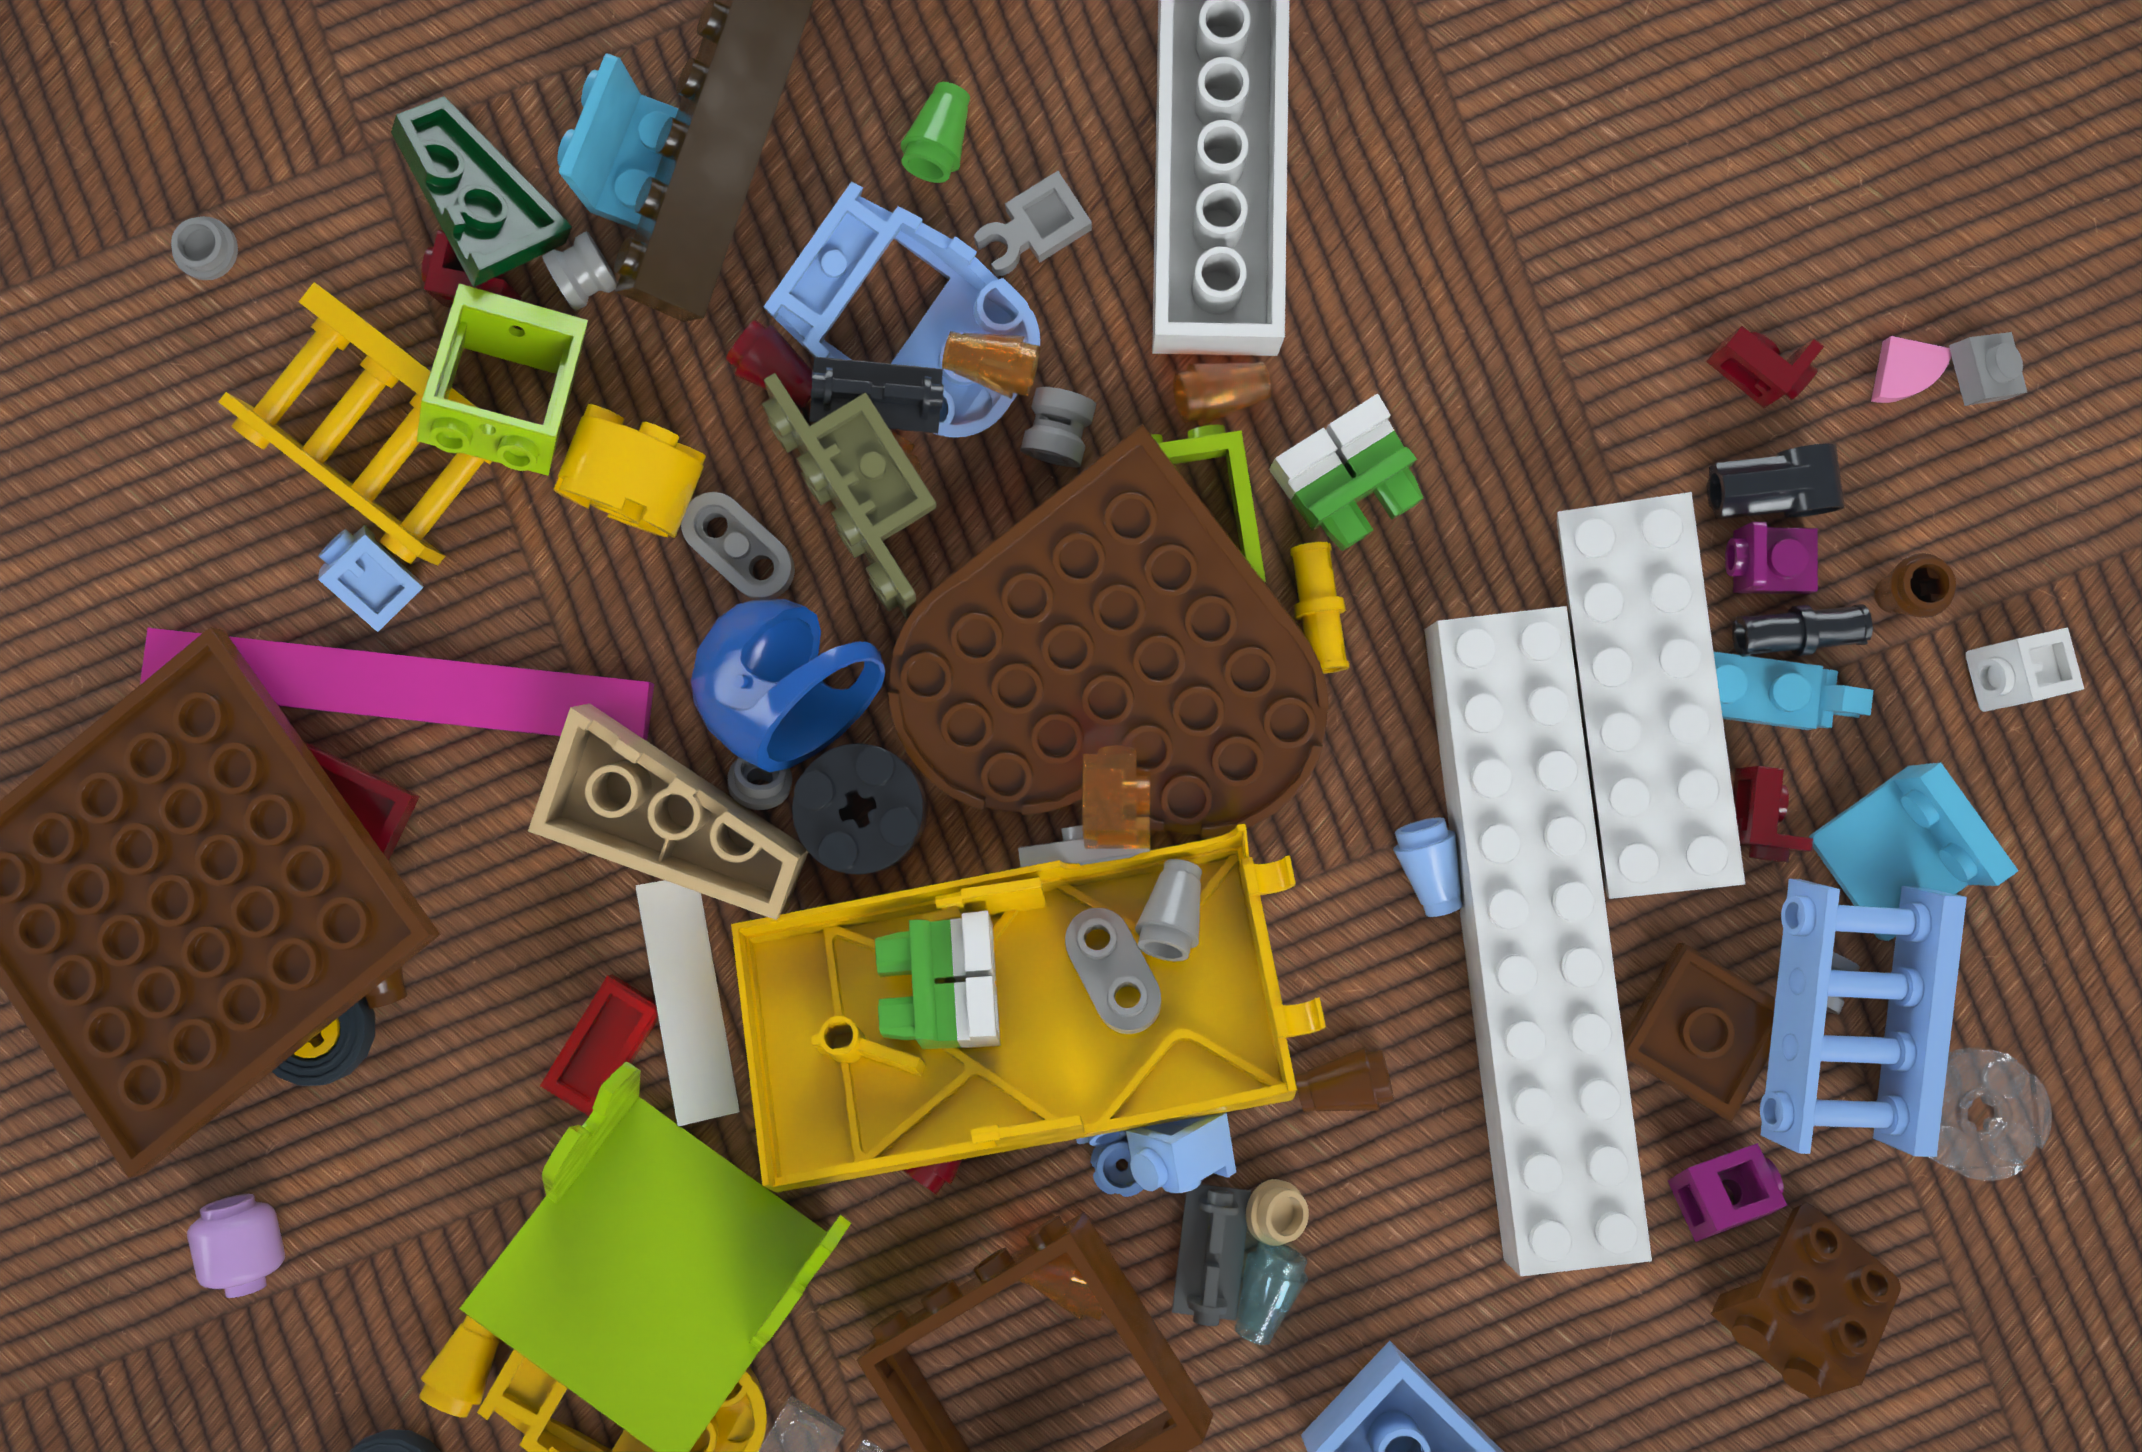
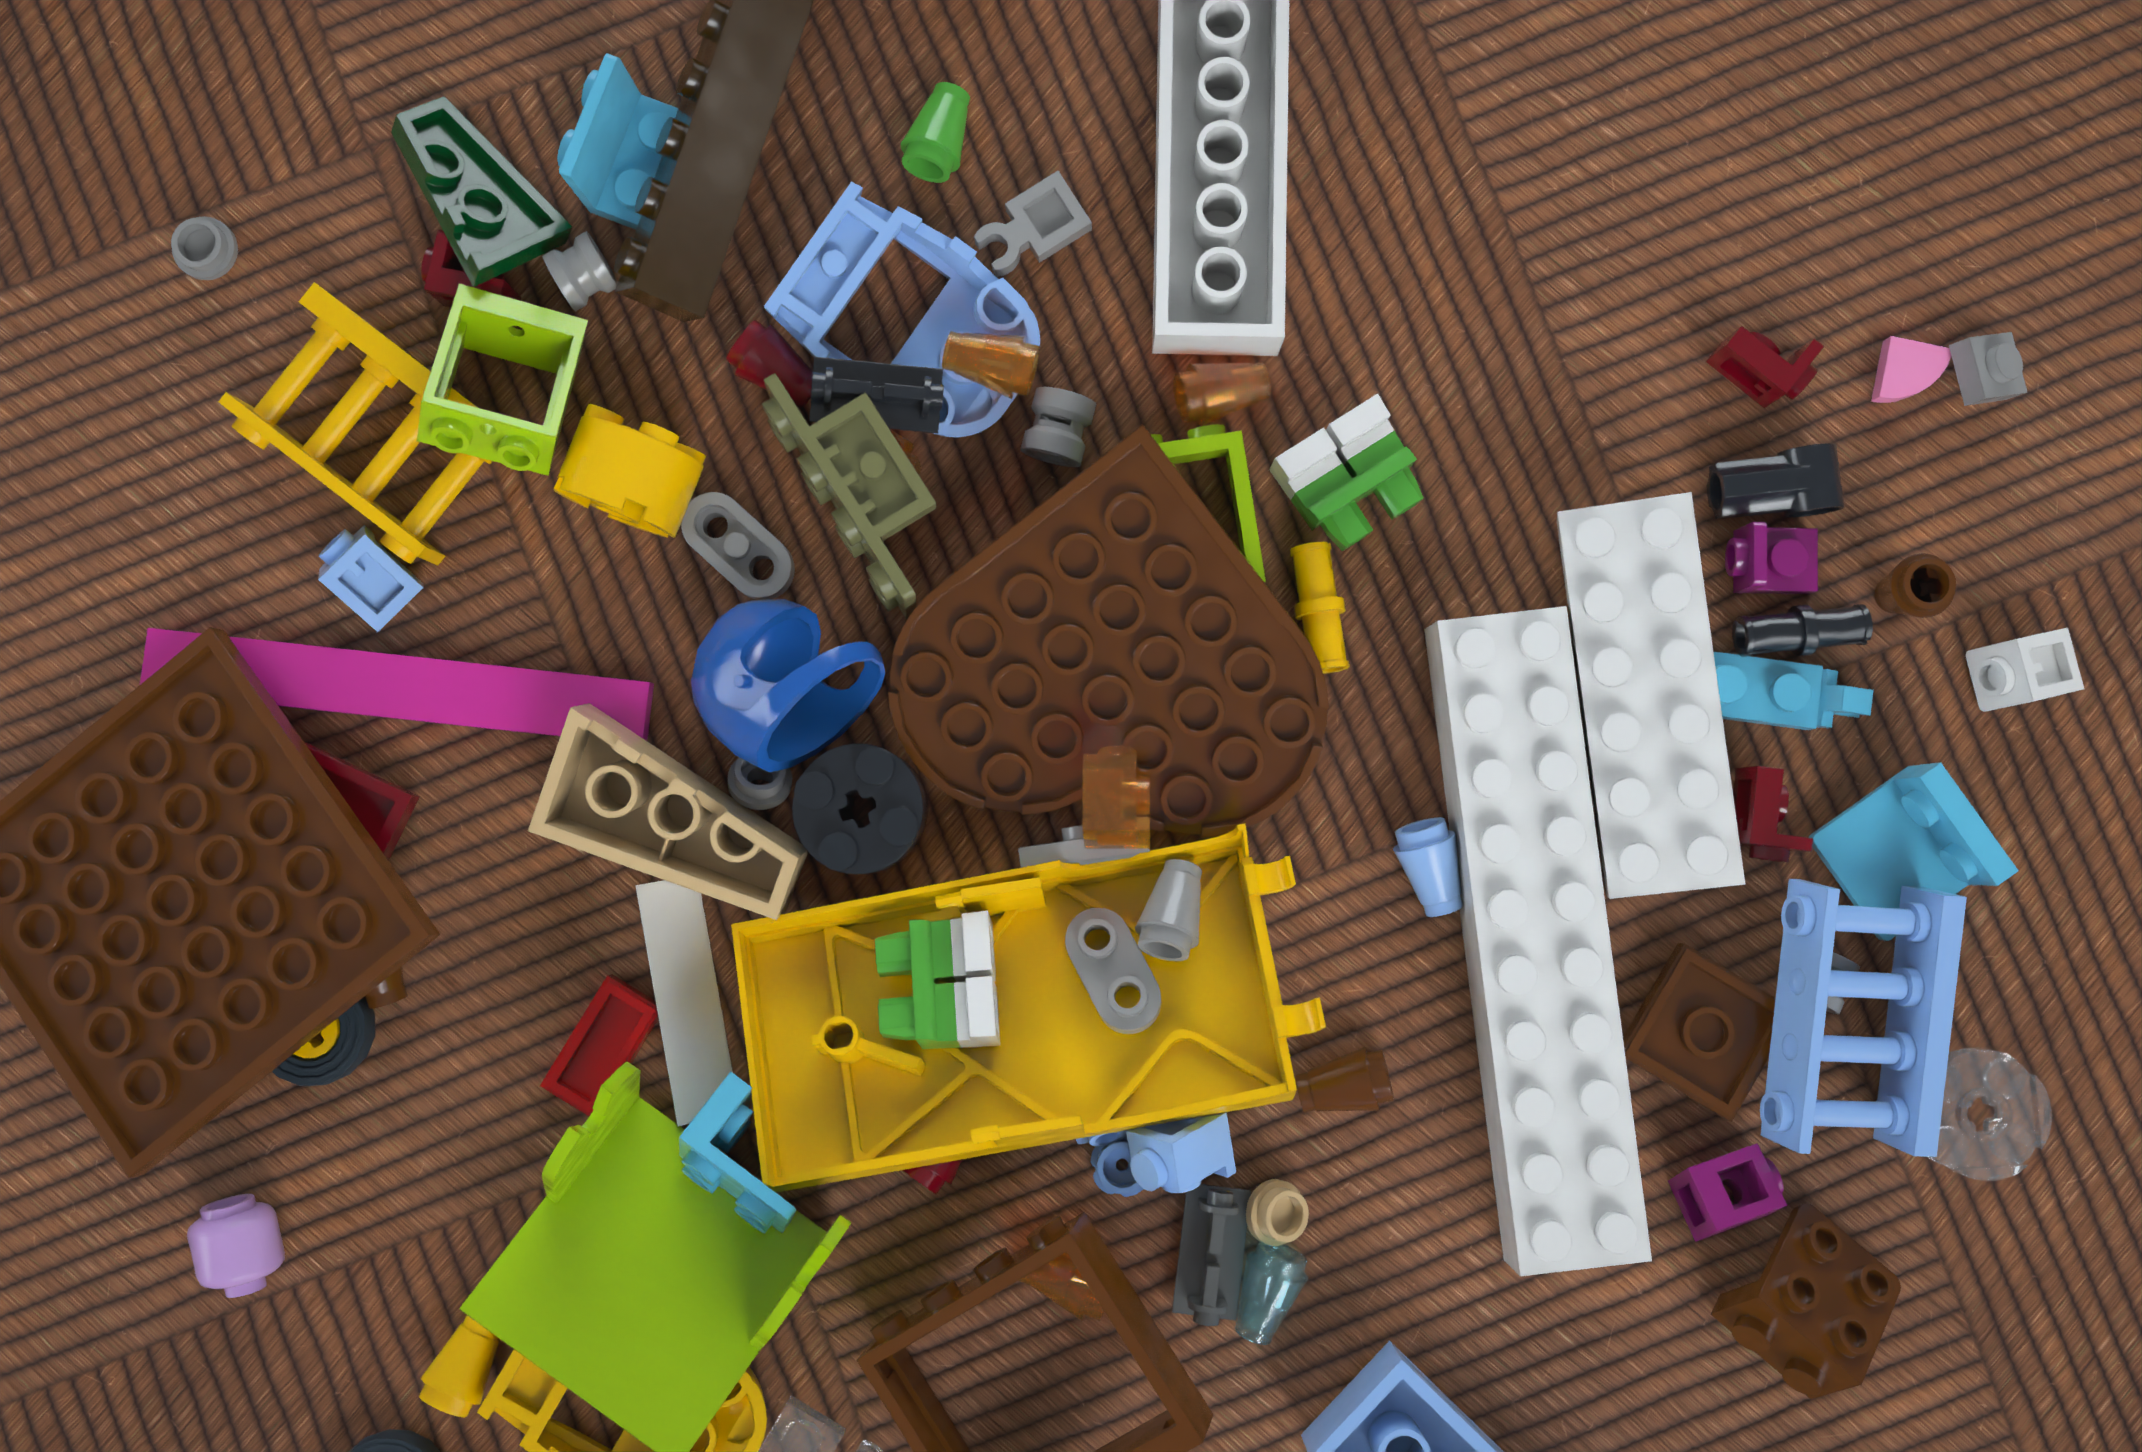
none -> medium azure bracket [679,1071,796,1234]

